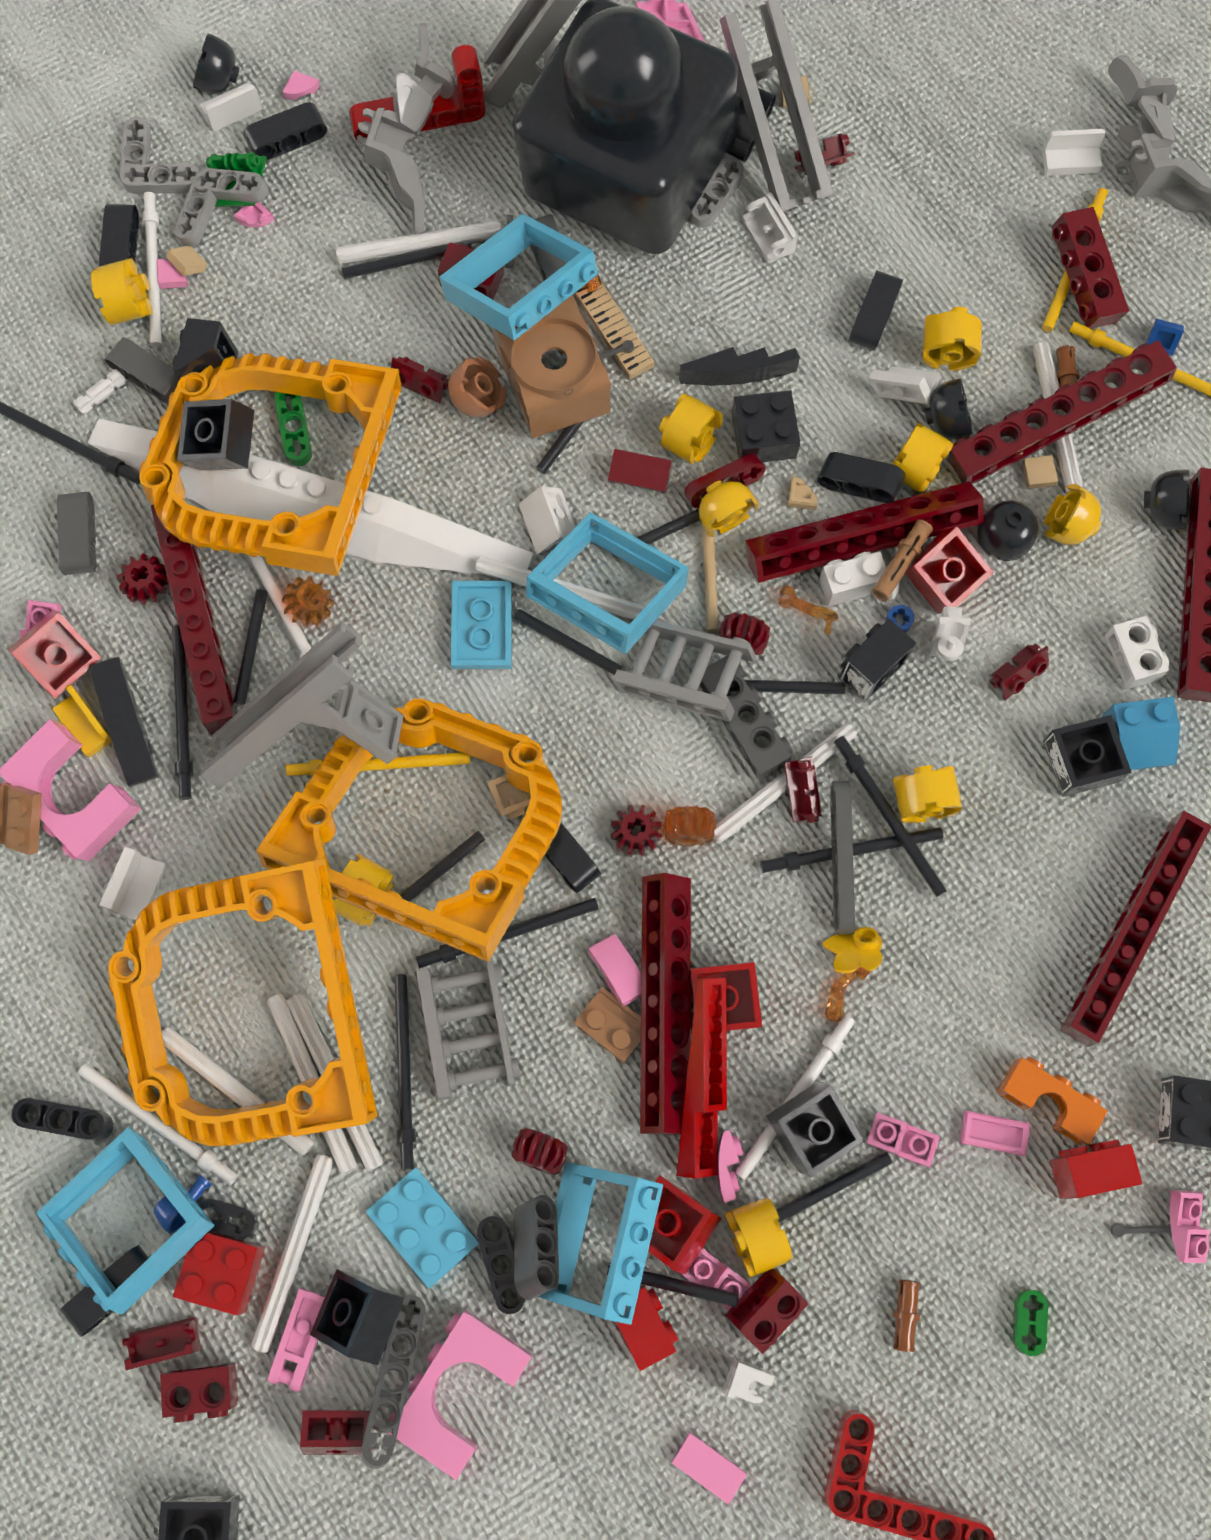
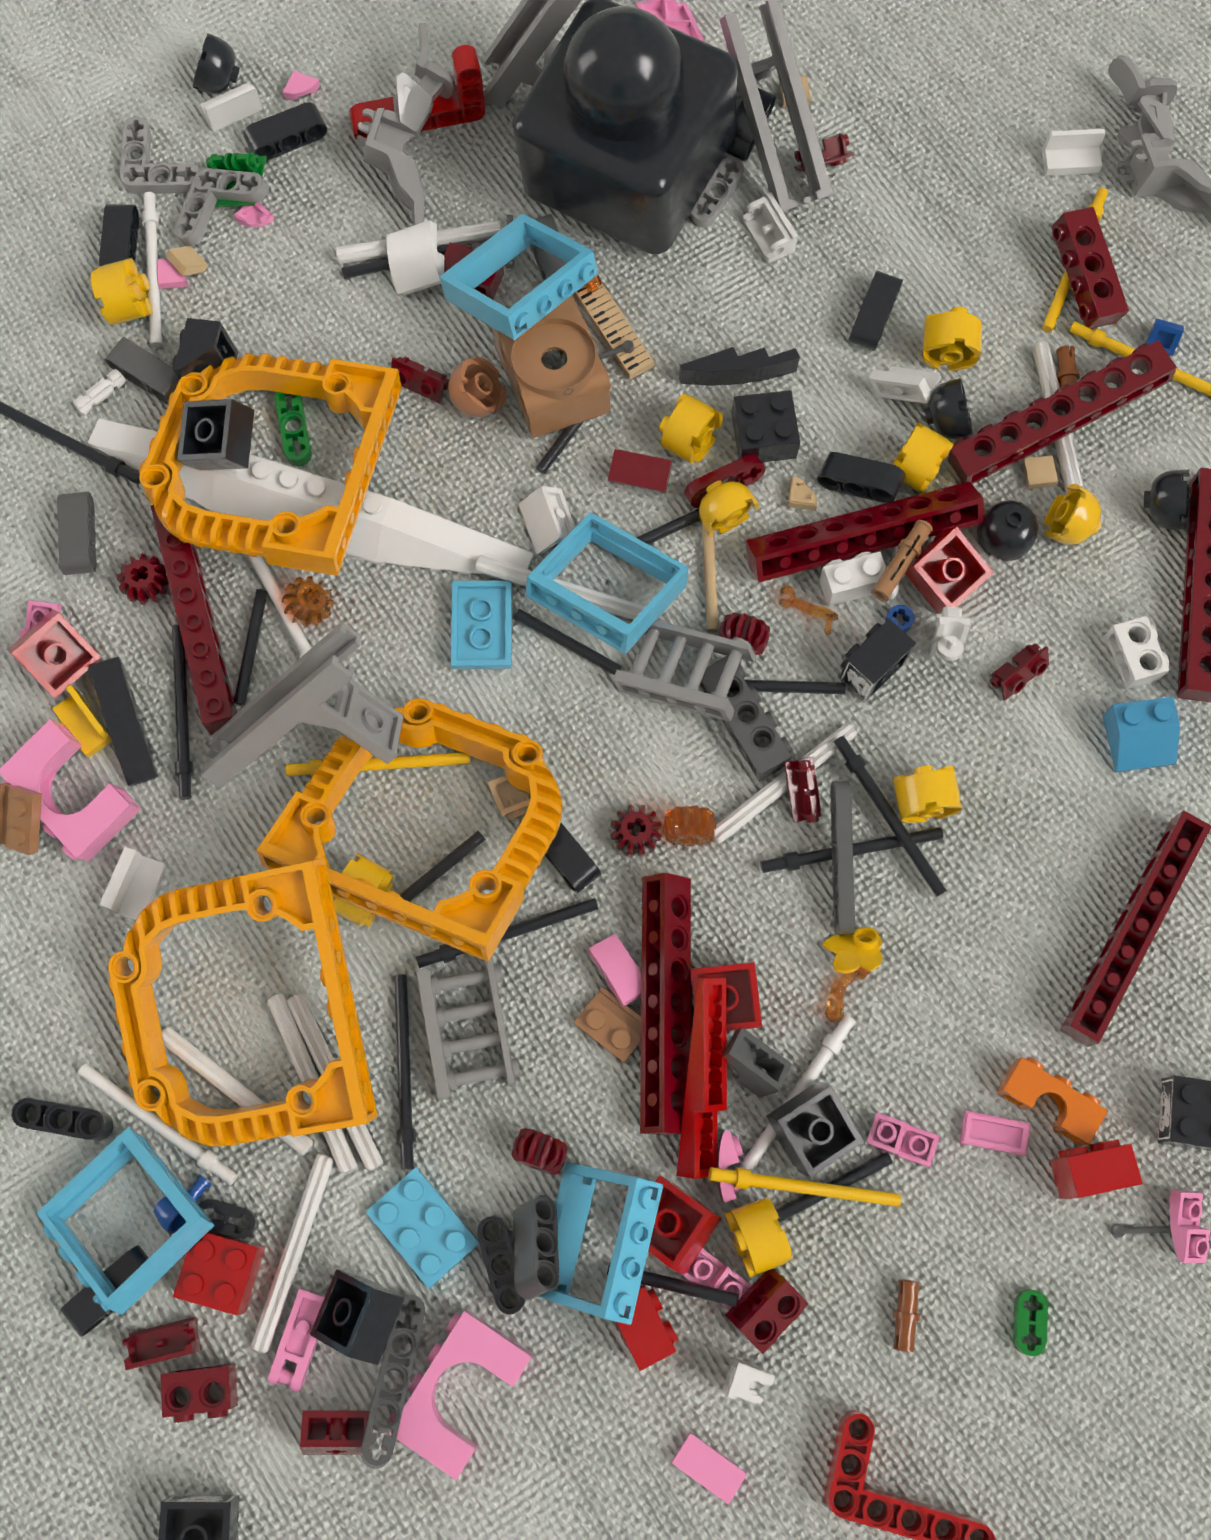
black brick [1043,715,1132,797] -> none
none -> white slope [386,220,444,296]
none -> yellow bar [708,1167,901,1207]
none -> dark grey arch [723,1027,792,1098]

